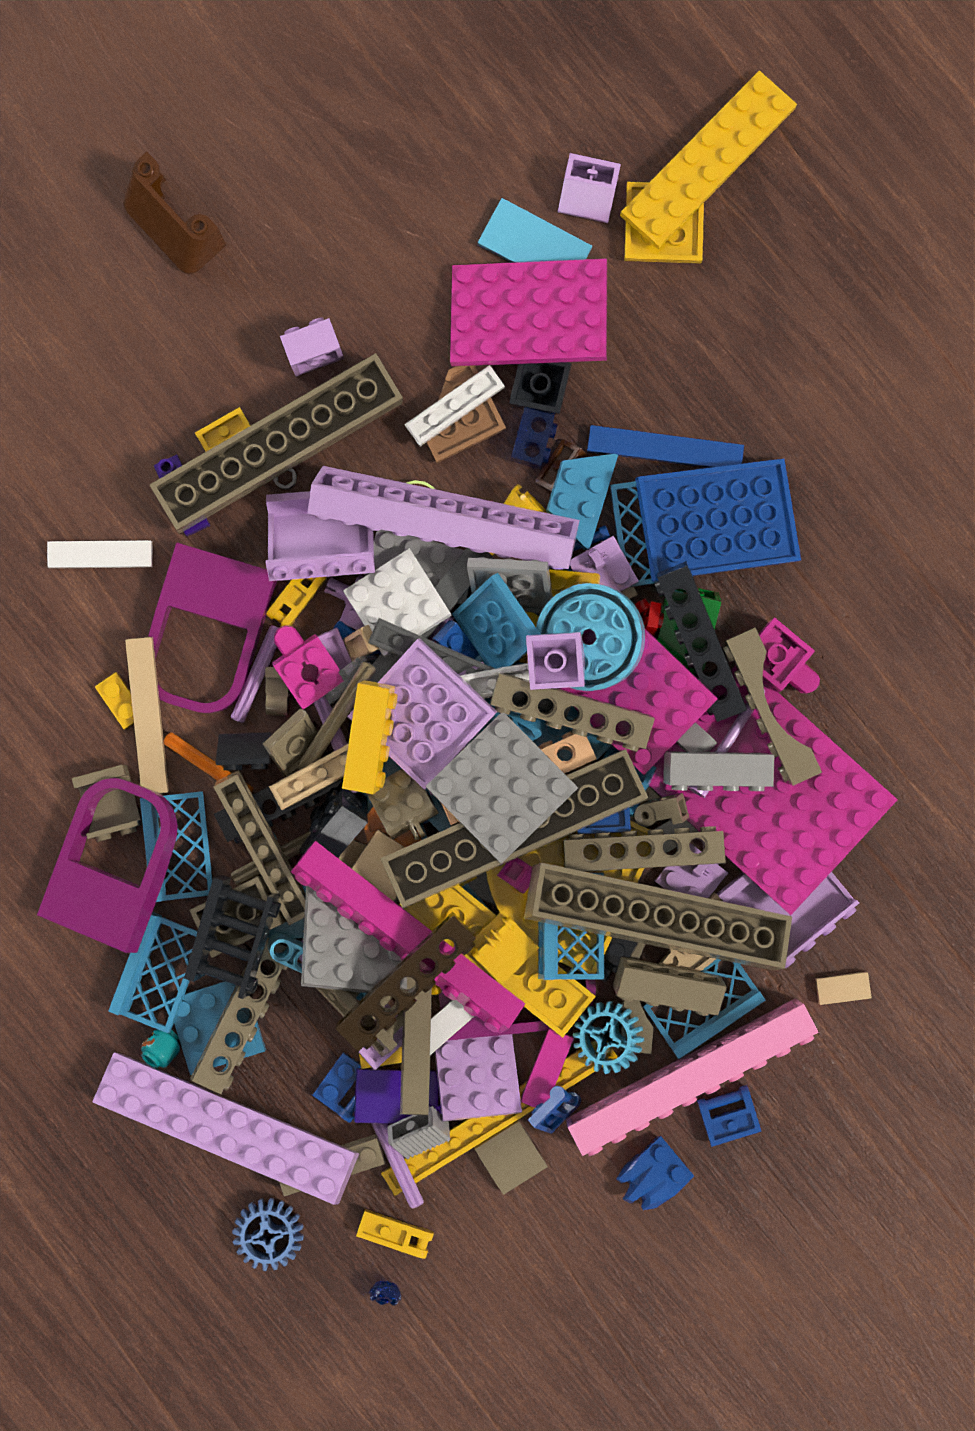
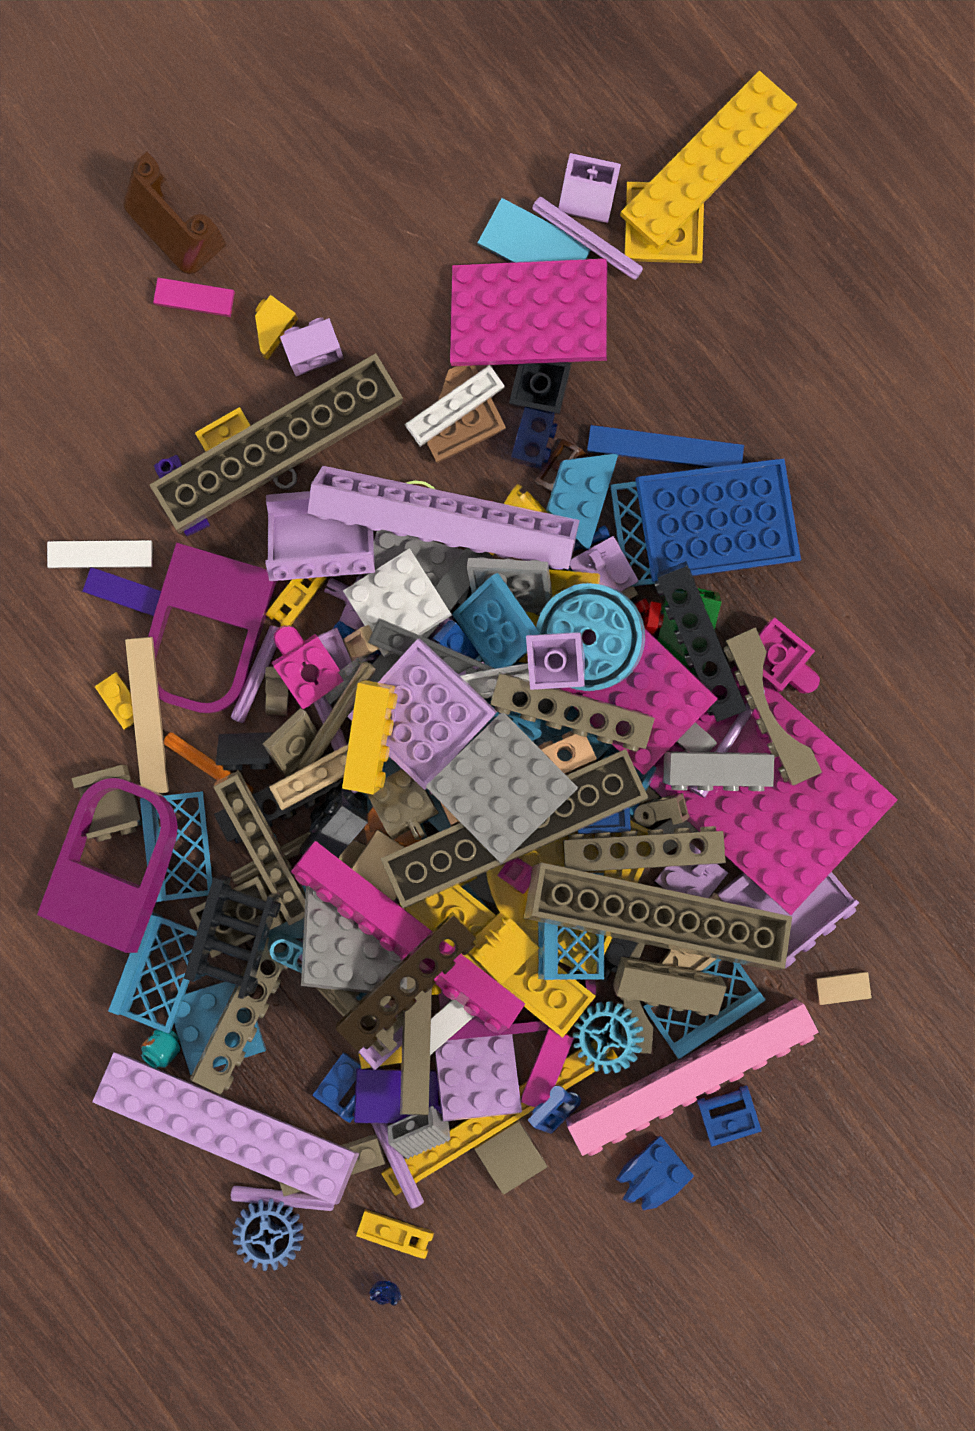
none -> dark purple tile [82,567,161,616]
none -> dark pink tile [153,278,235,317]
none -> lavender axle [231,1186,334,1211]
none -> yellow slope [255,295,298,360]
none -> lavender axle [532,197,643,280]

